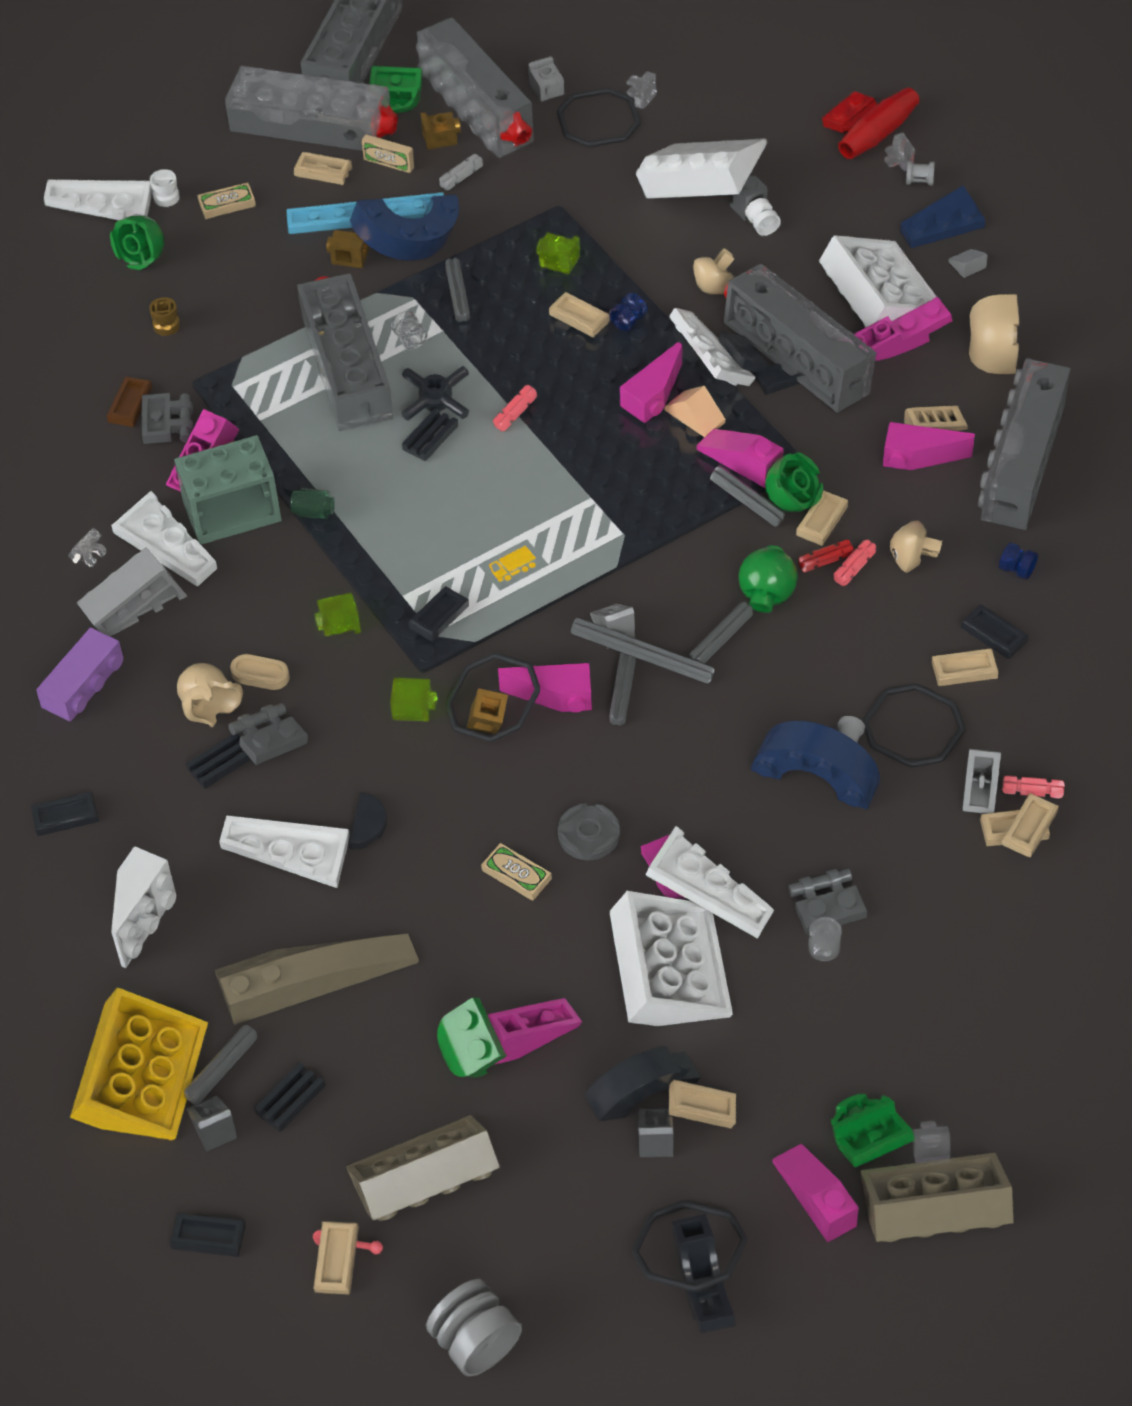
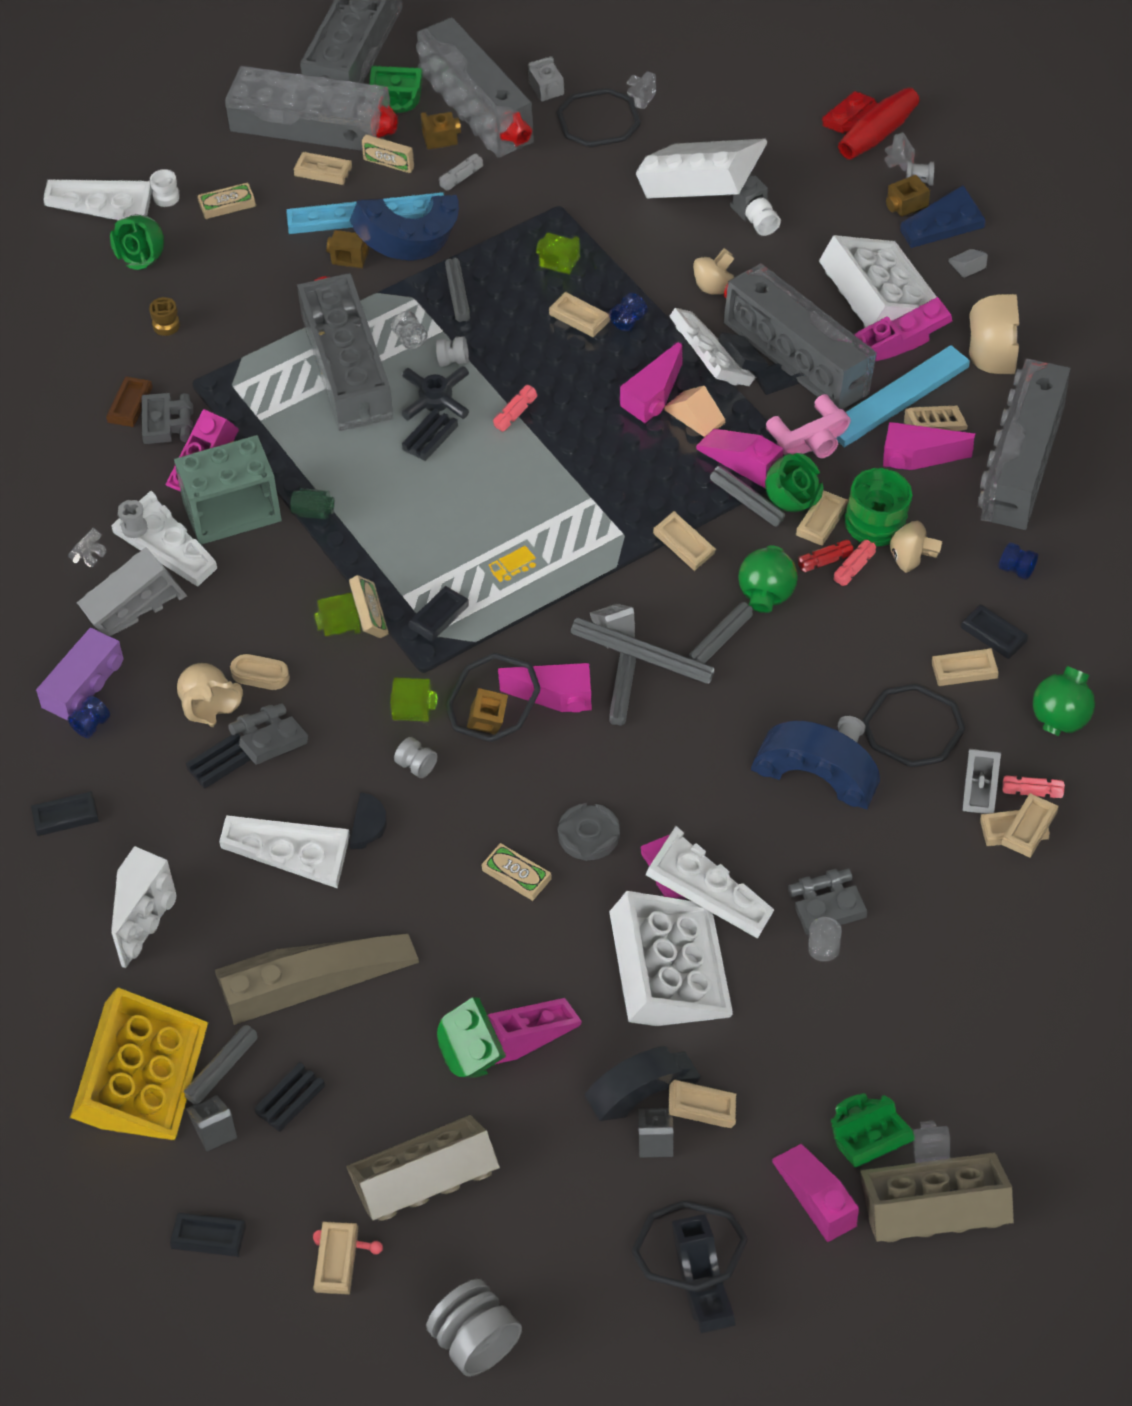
none -> clear blue wheel [67,696,110,738]
none -> light grey bush [118,500,148,538]
none -> tan tile [349,575,389,638]
none -> light grey wheel [394,737,437,778]
none -> light grey wheel [436,336,469,367]
none -> tan tile [653,511,716,571]
none -> bright pink connector [766,394,851,458]
none -> medium azure tile [836,345,970,448]
none -> green wheel [845,468,912,546]
none -> pearl gold brick [886,175,930,217]
none -> green brick [1032,666,1095,736]

